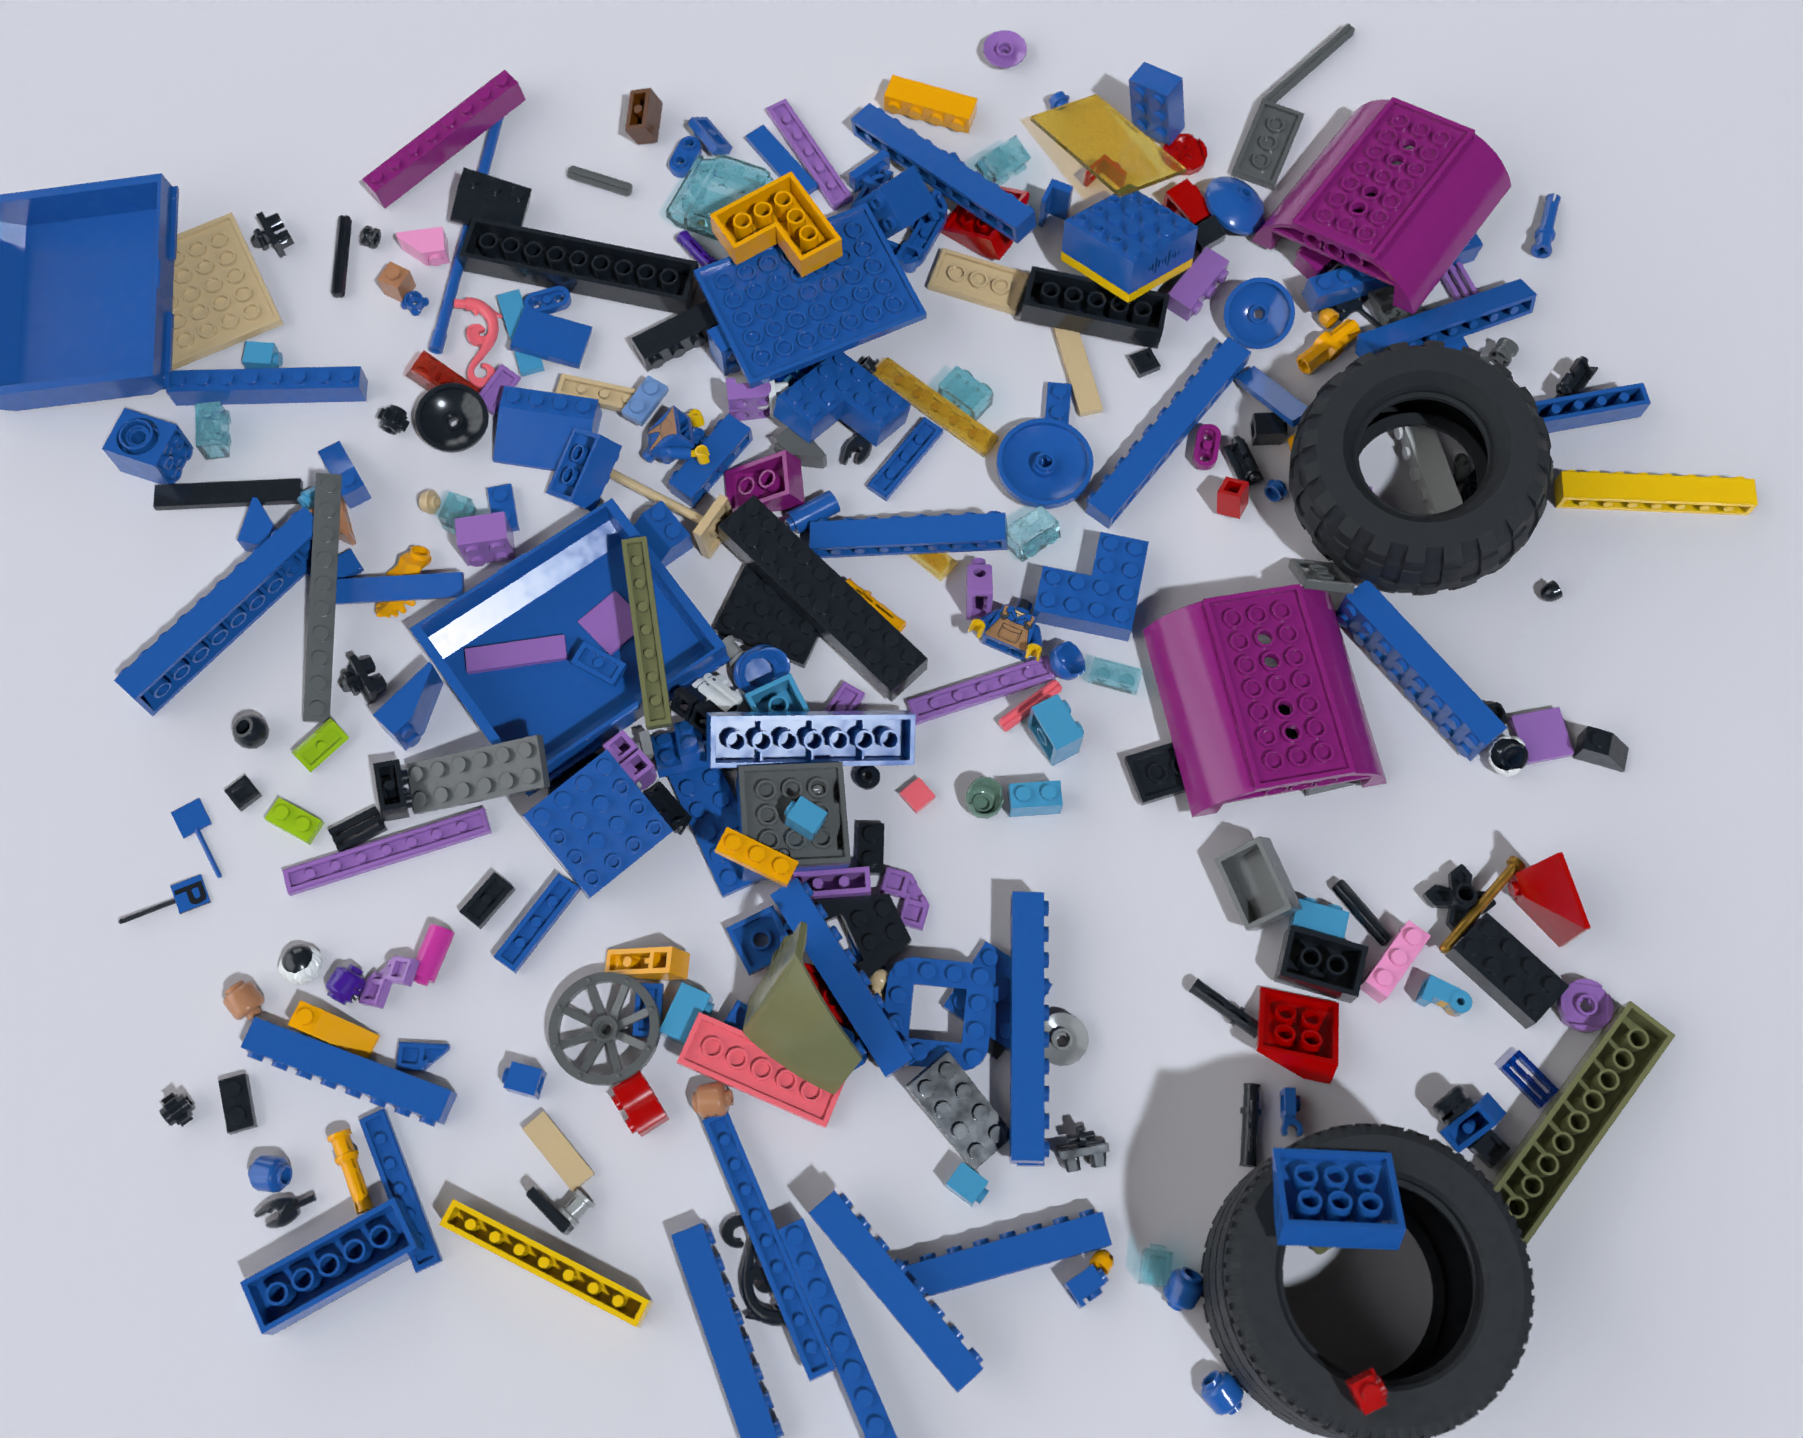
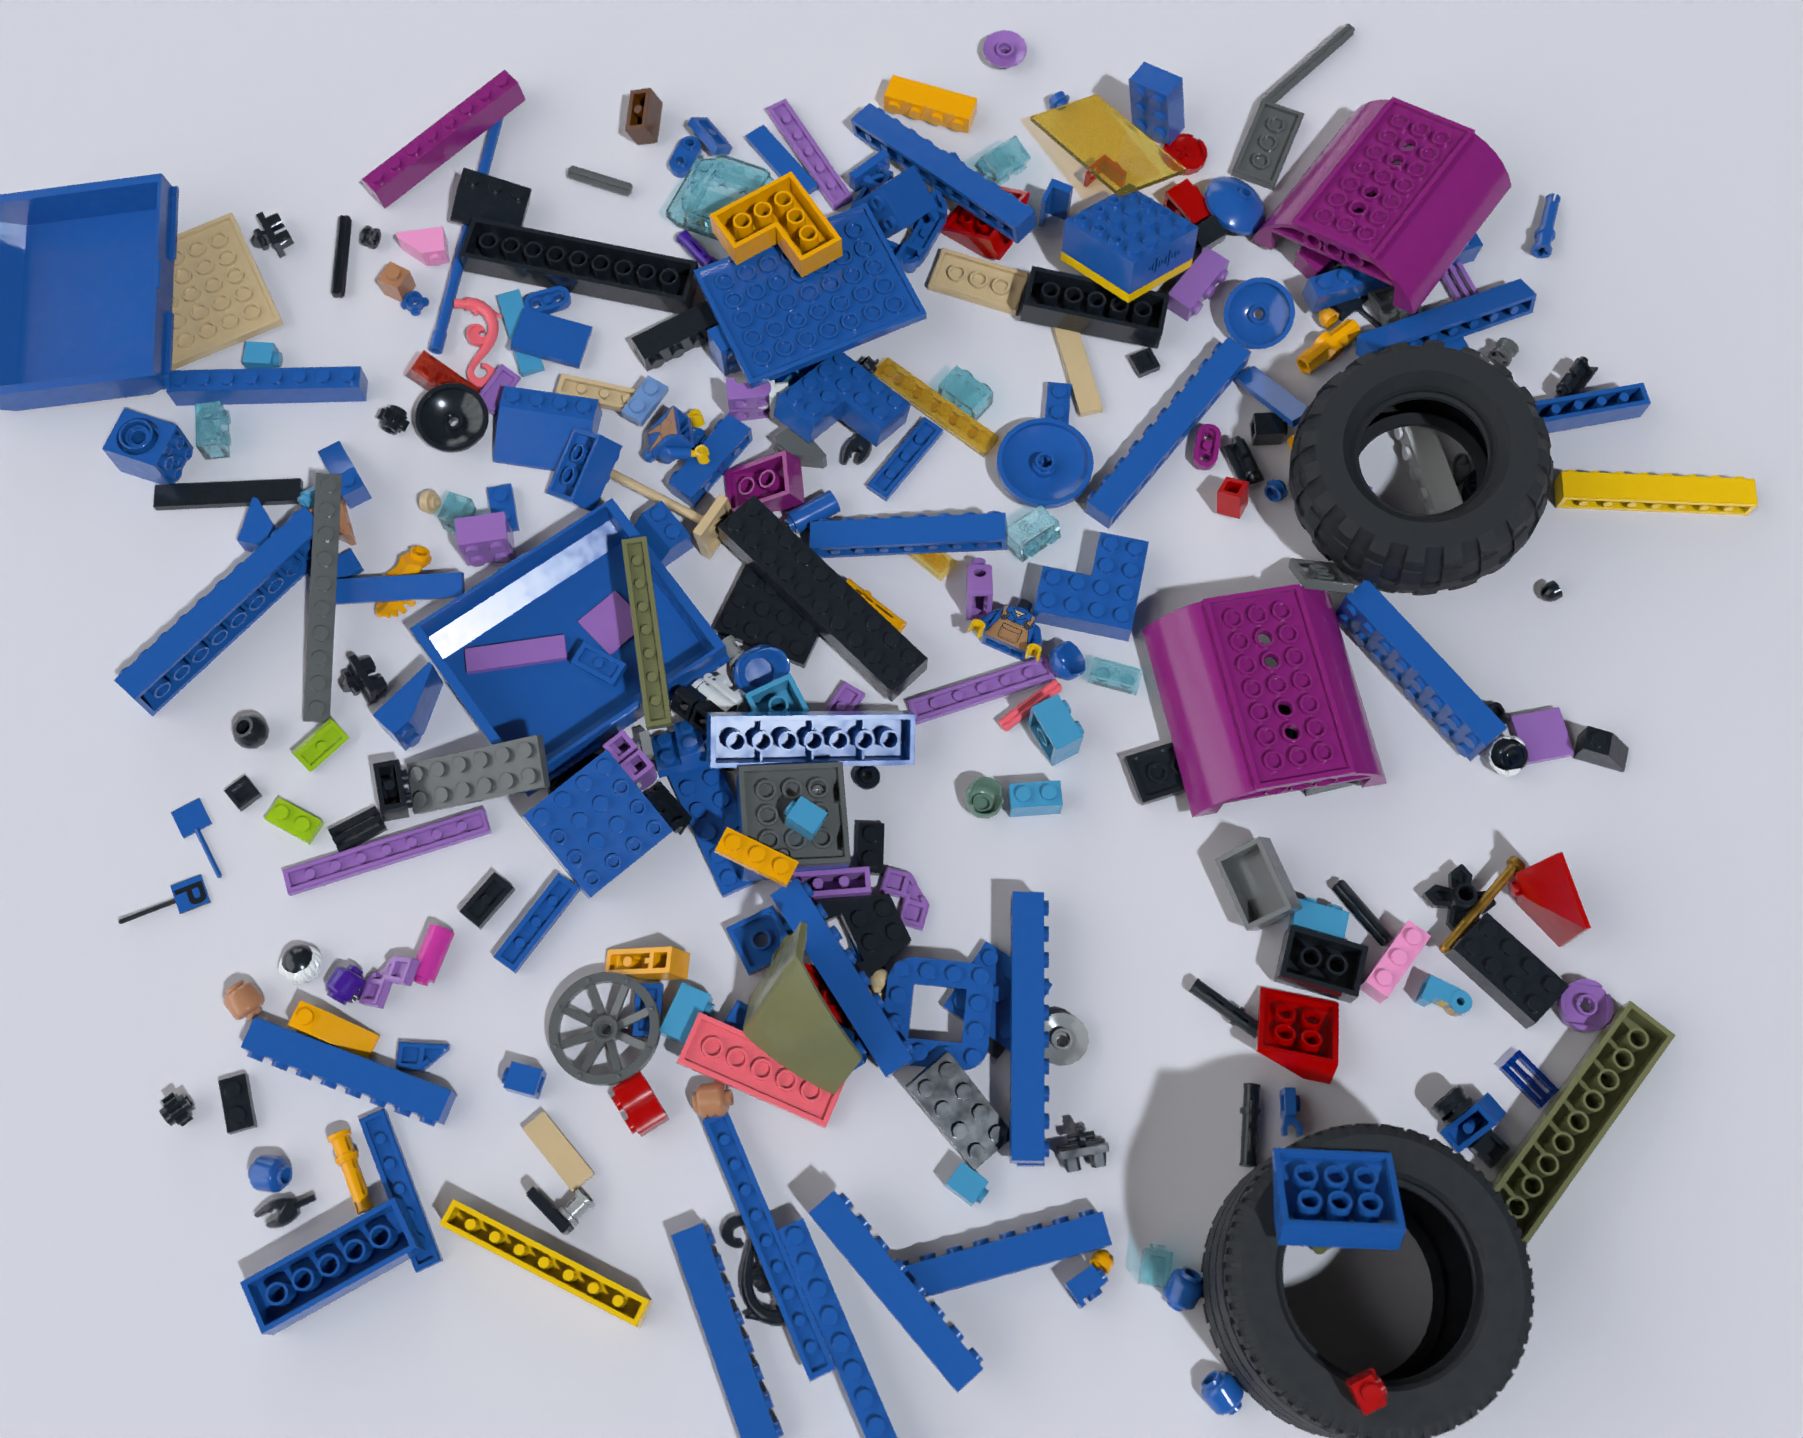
coral tile [900,777,936,814] -> none

